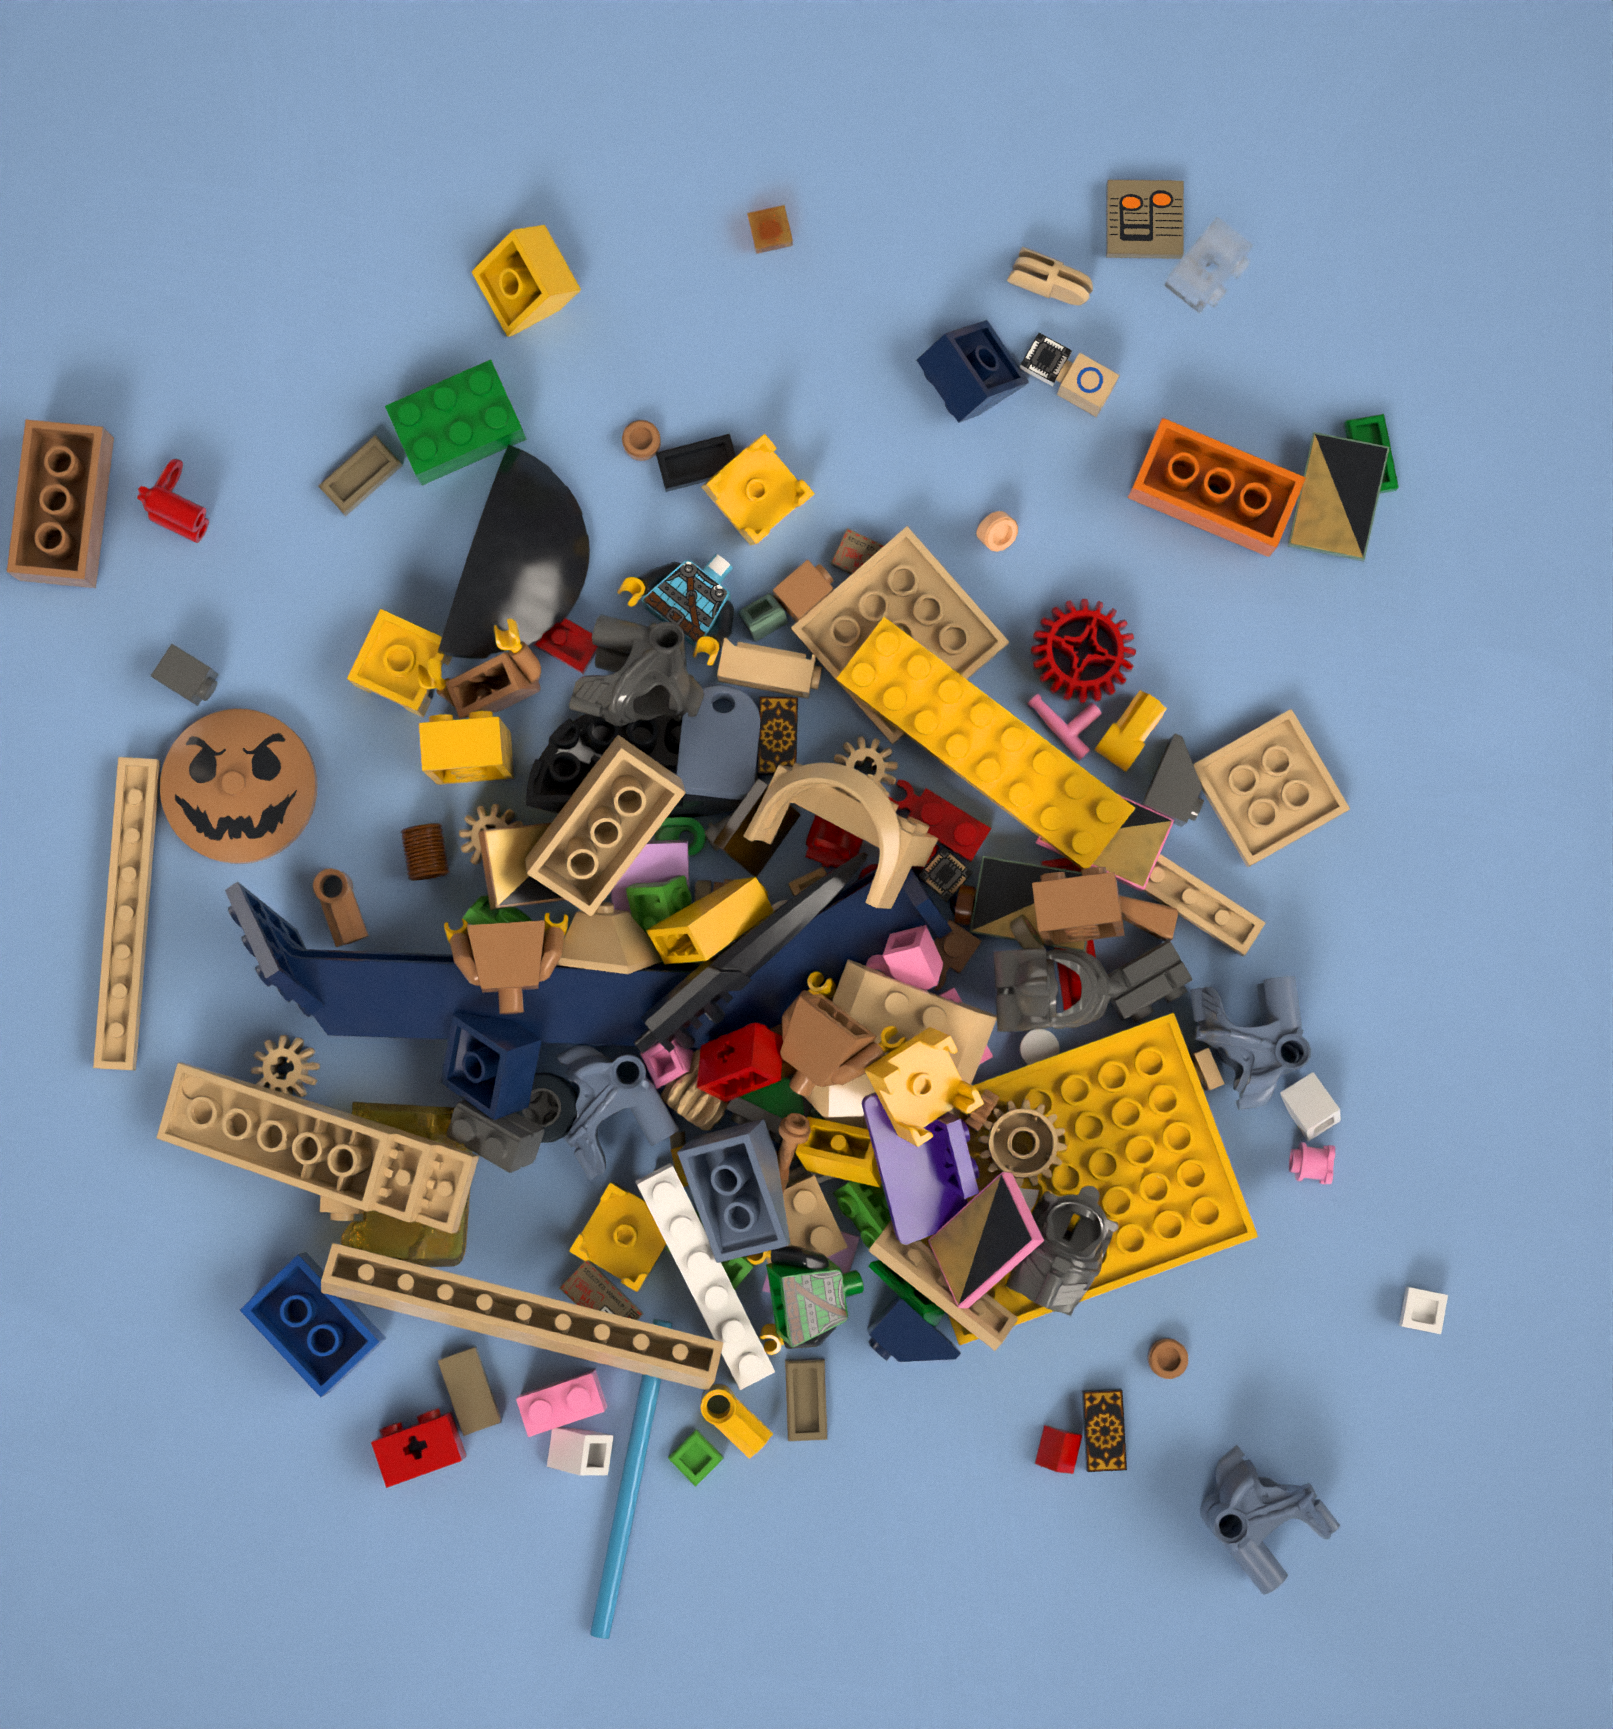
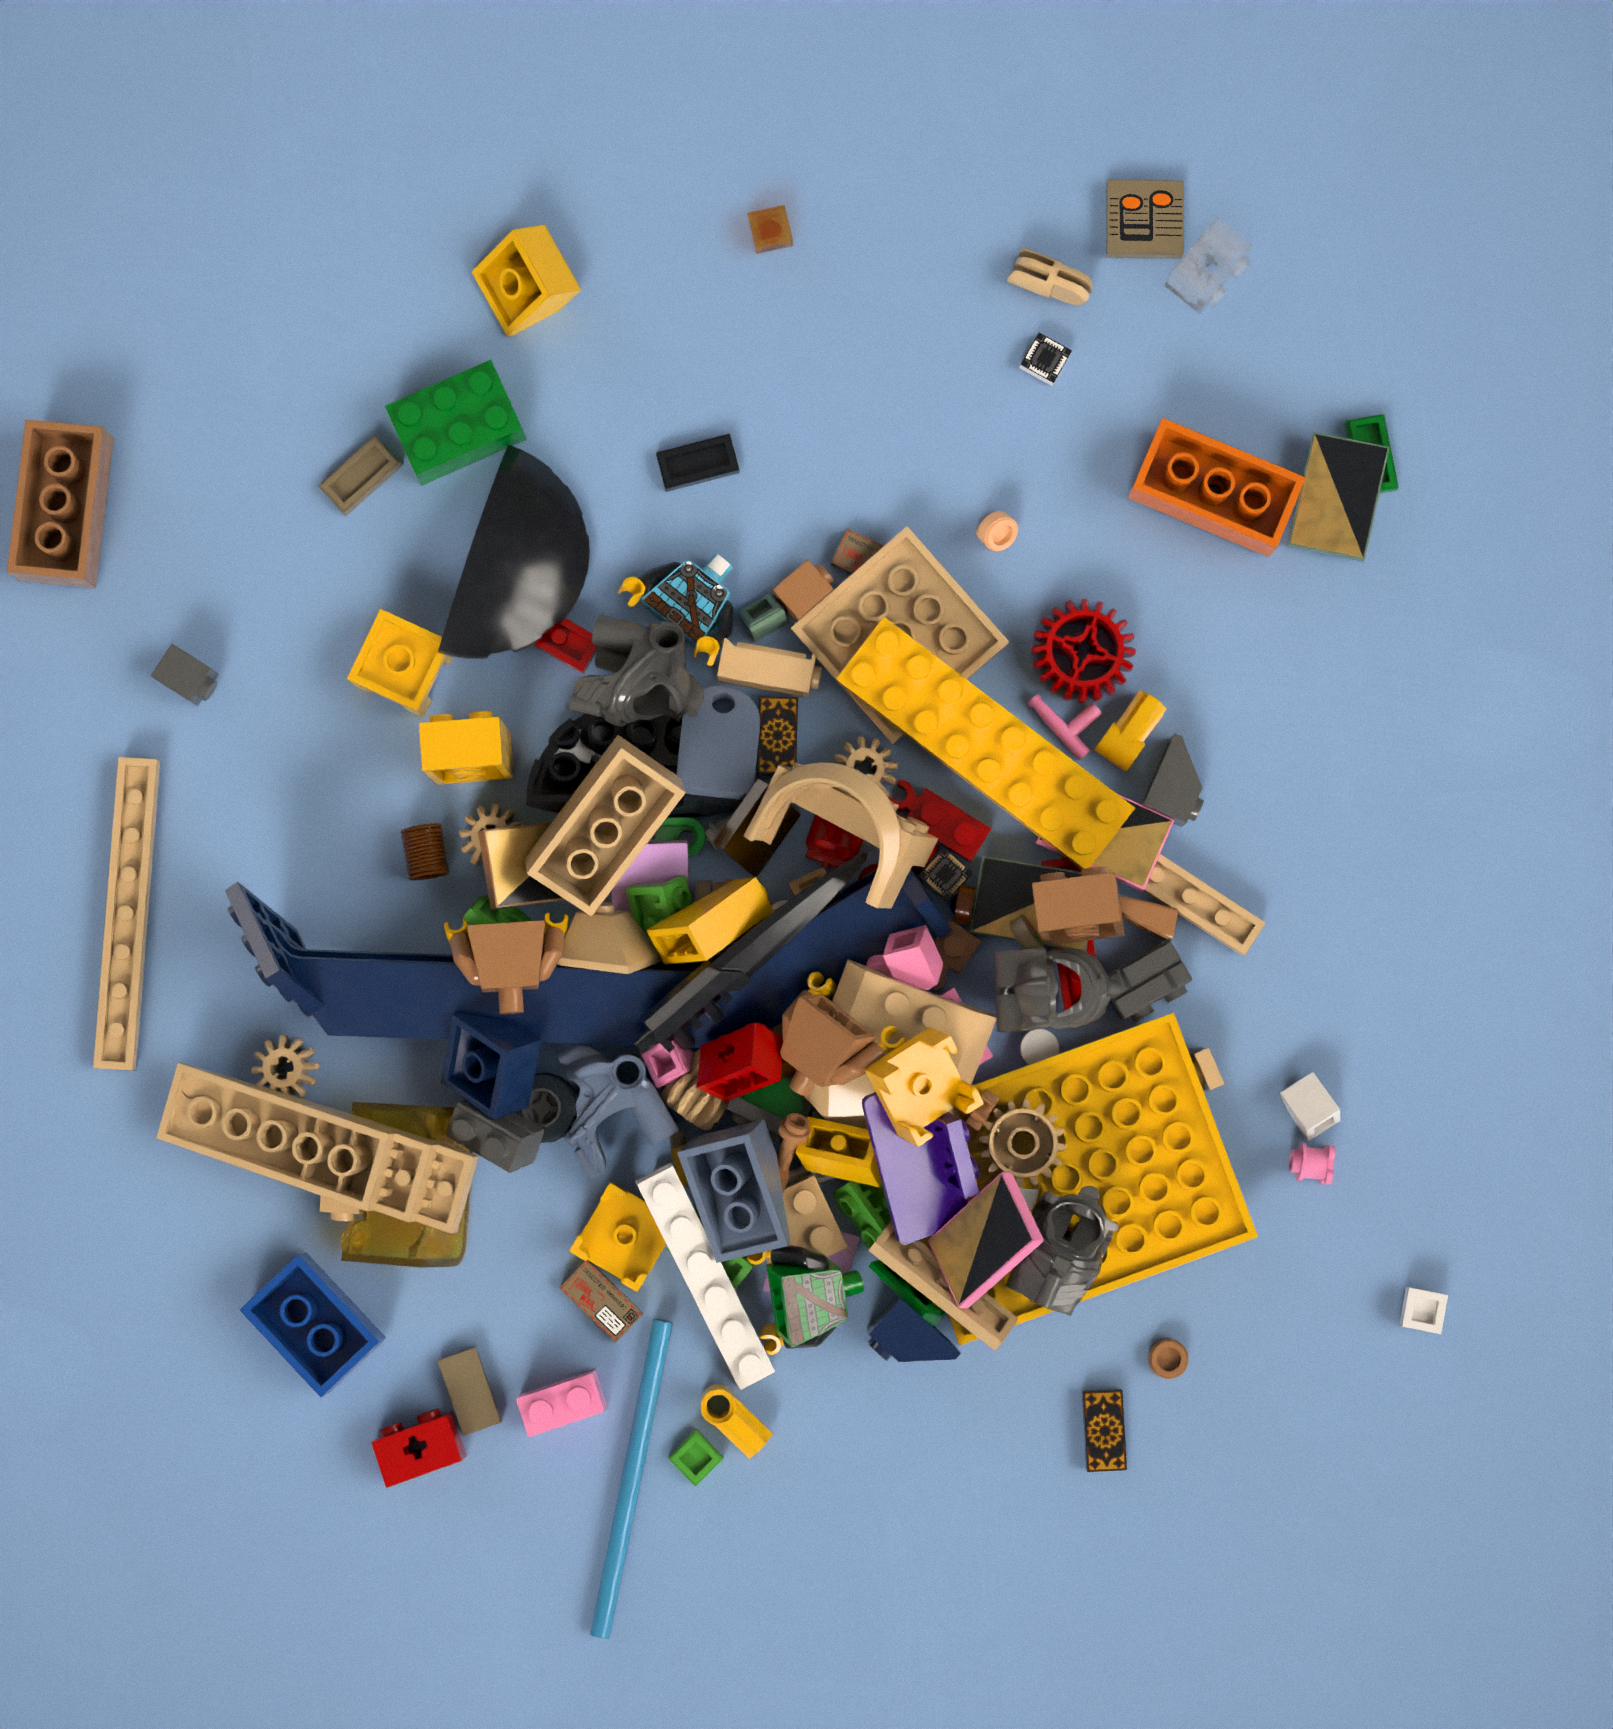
red piece [137,458,209,543] -> none
medium nougat dish [160,709,318,864] -> none
medium nougat piece [313,868,369,947] -> none
tan brick [321,1243,724,1391] -> none
medium nougat torso [418,618,541,719] -> none
white brick [547,1427,613,1475] -> none
medium nougat tile [622,420,661,461] -> none
yellow panel [701,434,815,546] -> none
dark tan tile [785,1359,827,1441] -> none
dark blue slope [916,320,1029,423] -> none
red slope [1035,1425,1083,1474] -> none
tan brick [1056,352,1120,417] -> none
sand blue helmet [1190,976,1311,1110] -> none
tan plate [1193,709,1350,868] -> none
sand blue helmet [1200,1445,1340,1594] -> none

